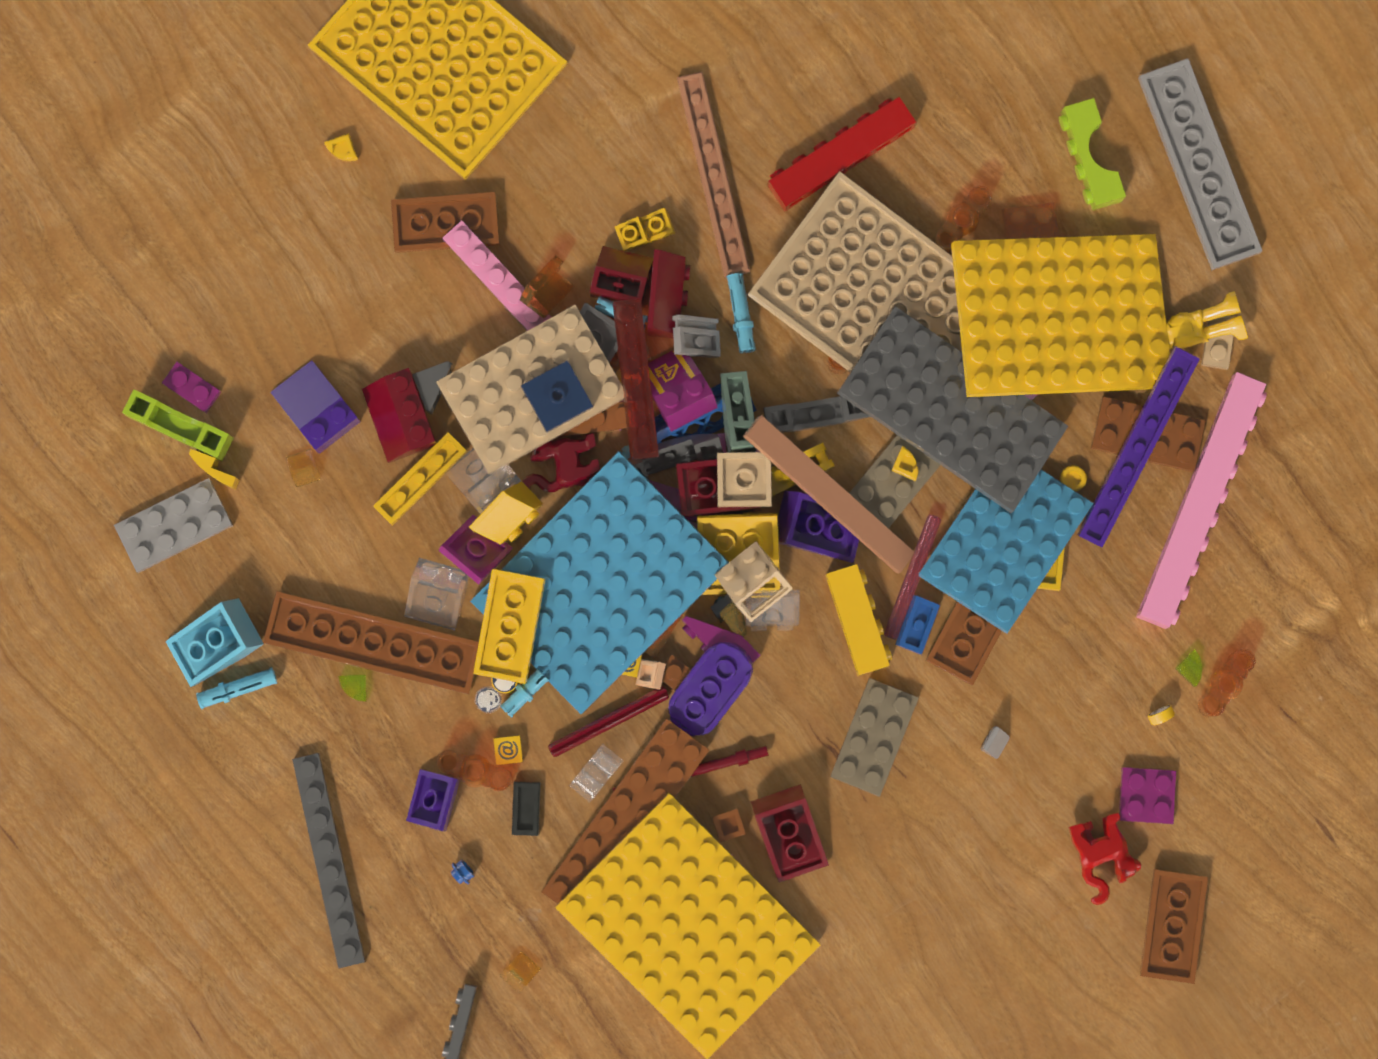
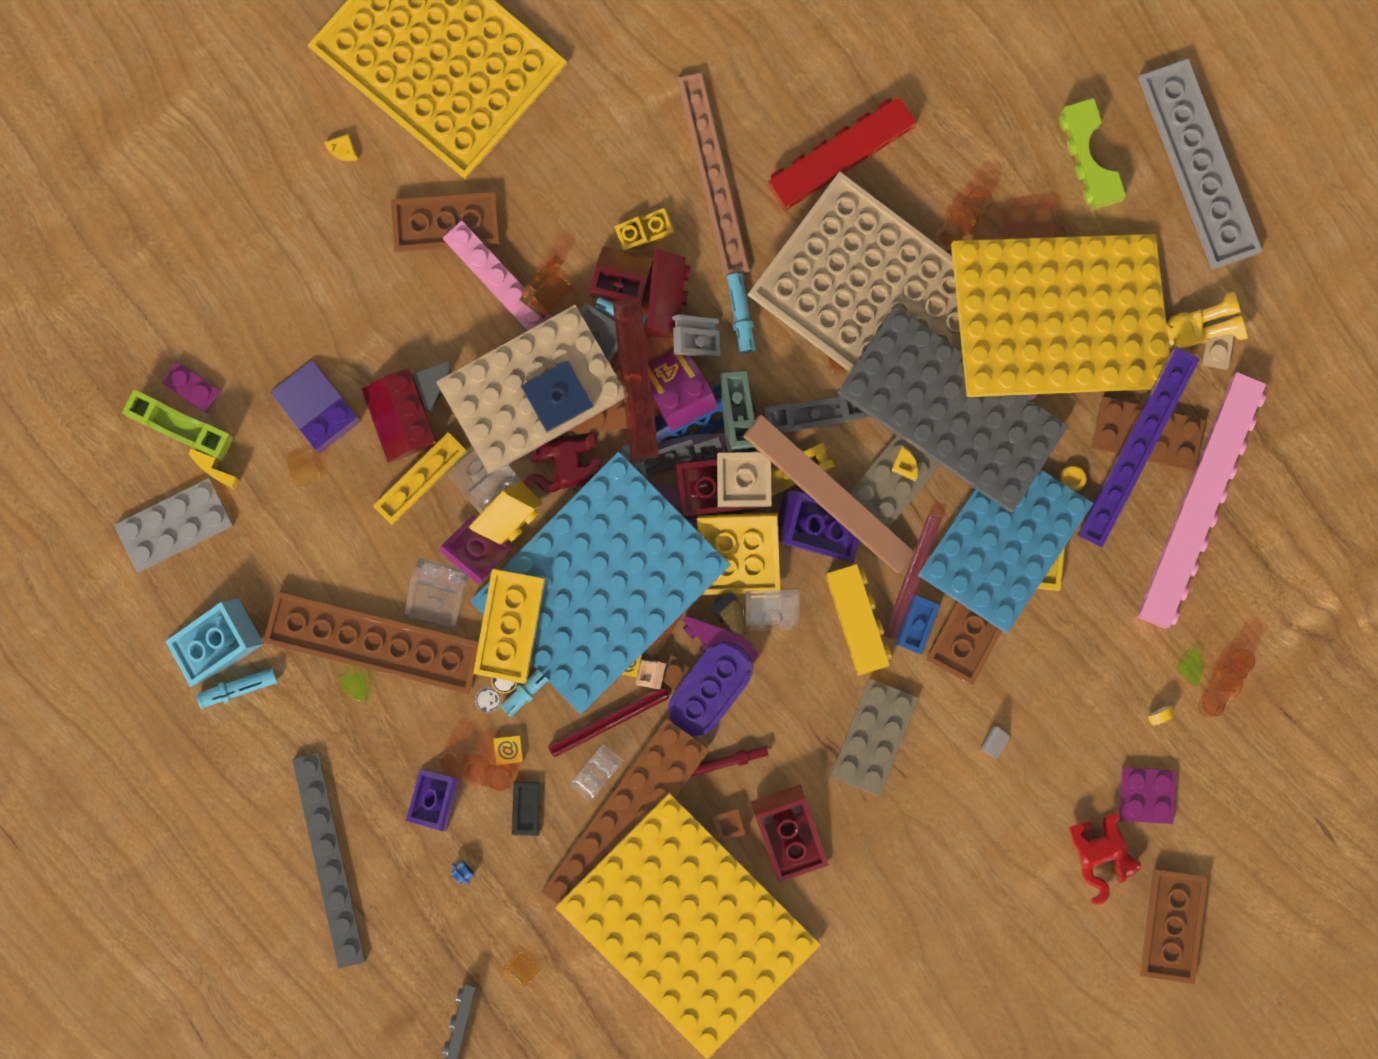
tan piece [715,542,793,622] -> none

